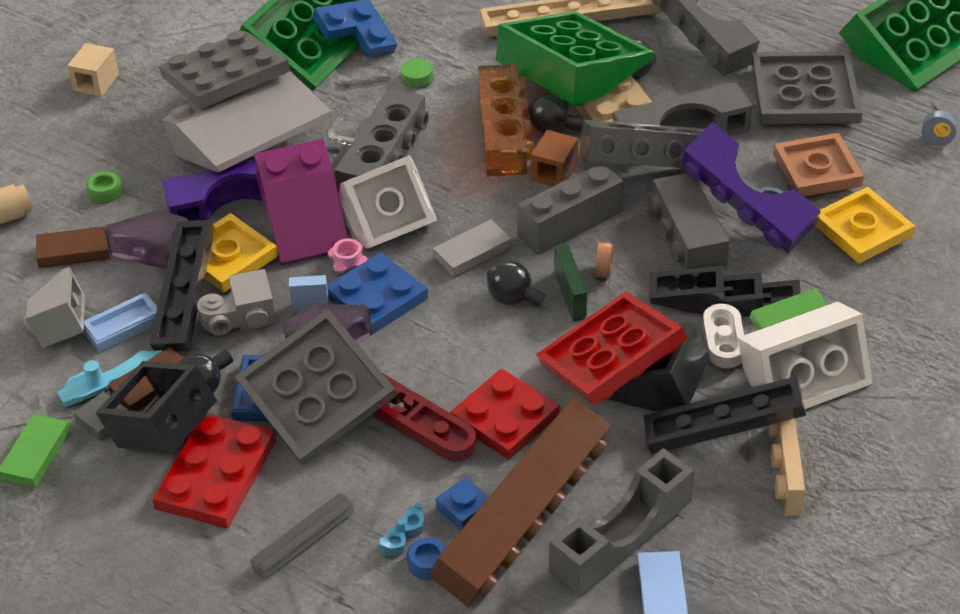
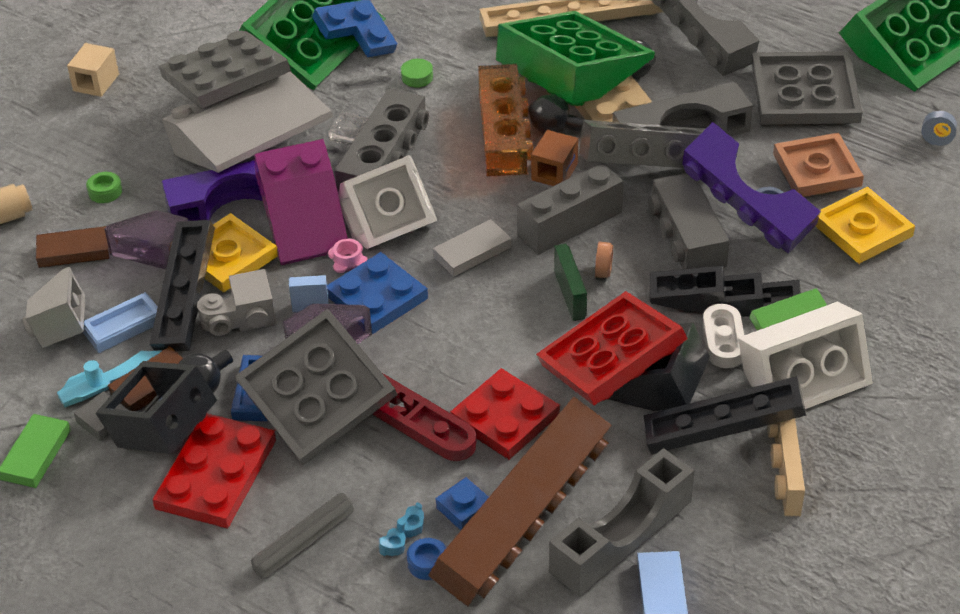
black piece [487,261,546,307] -> none

